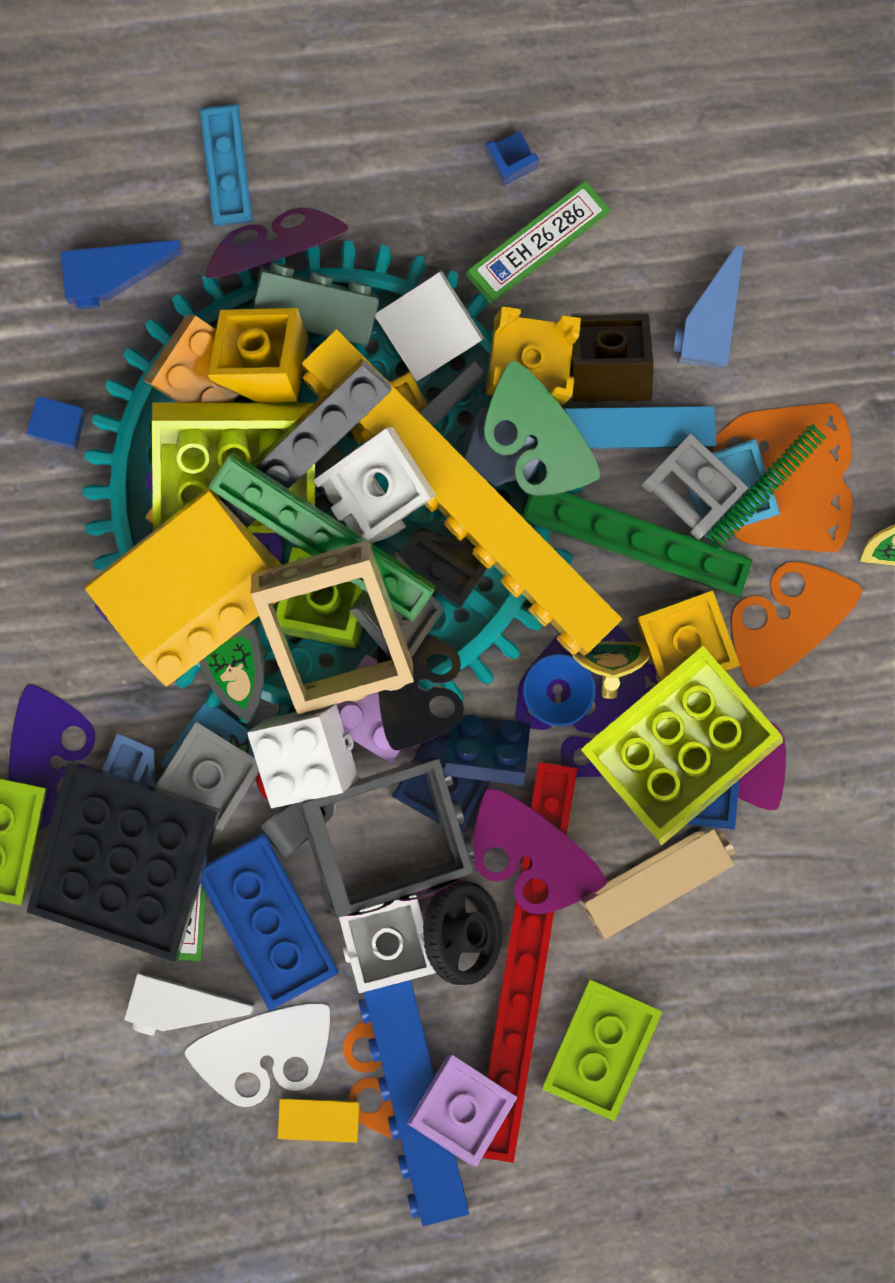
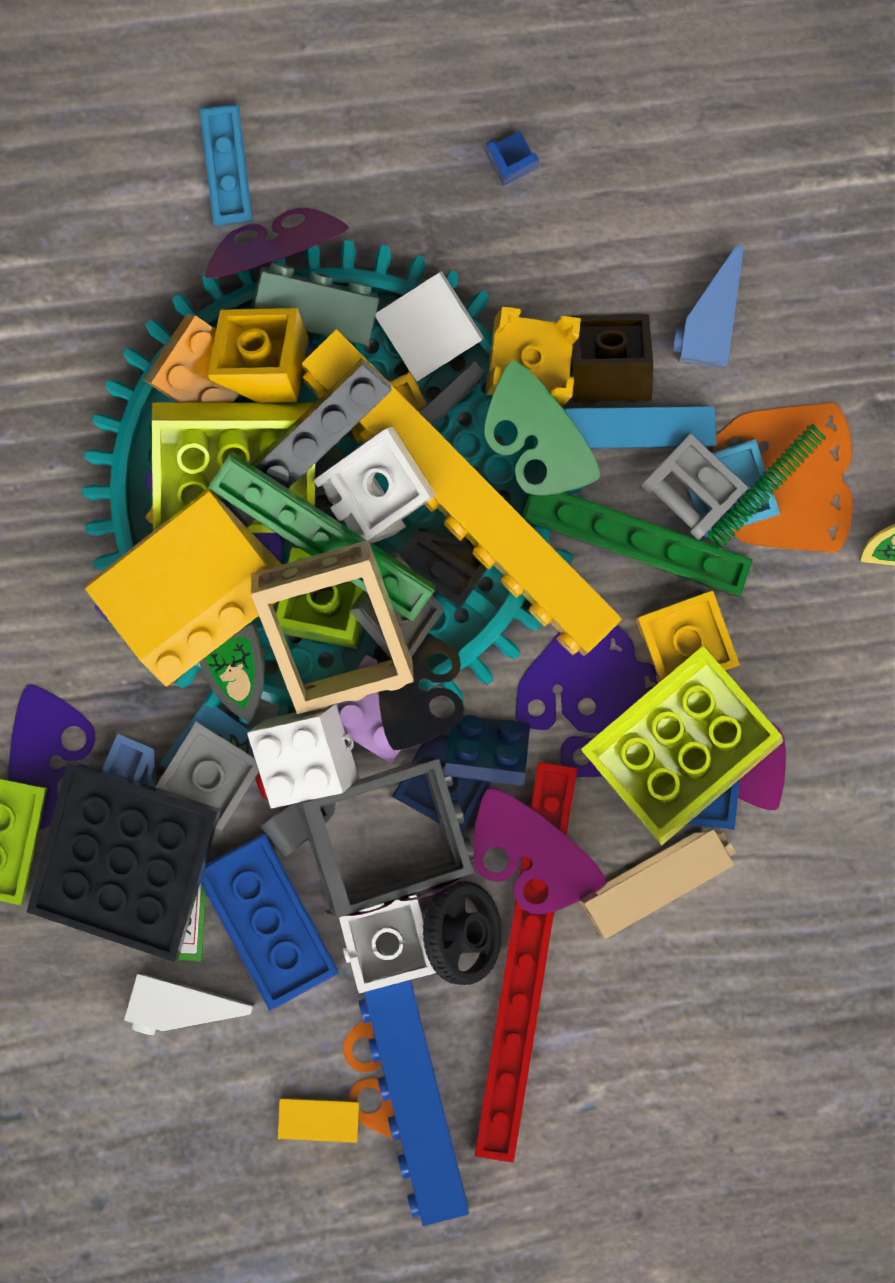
blue panel [26,397,87,450] -> none
blue slope [61,240,183,310] -> none
white piece [185,1004,330,1107] -> none
lavender plate [407,1055,517,1167] -> none
sand blue slope [462,406,543,486] -> none
tile [466,181,611,304] -> none
blue piece [523,654,596,727] -> none
lime plate [541,979,663,1122] -> none
shield [572,641,650,699] -> none
orange piece [732,562,863,688] -> none

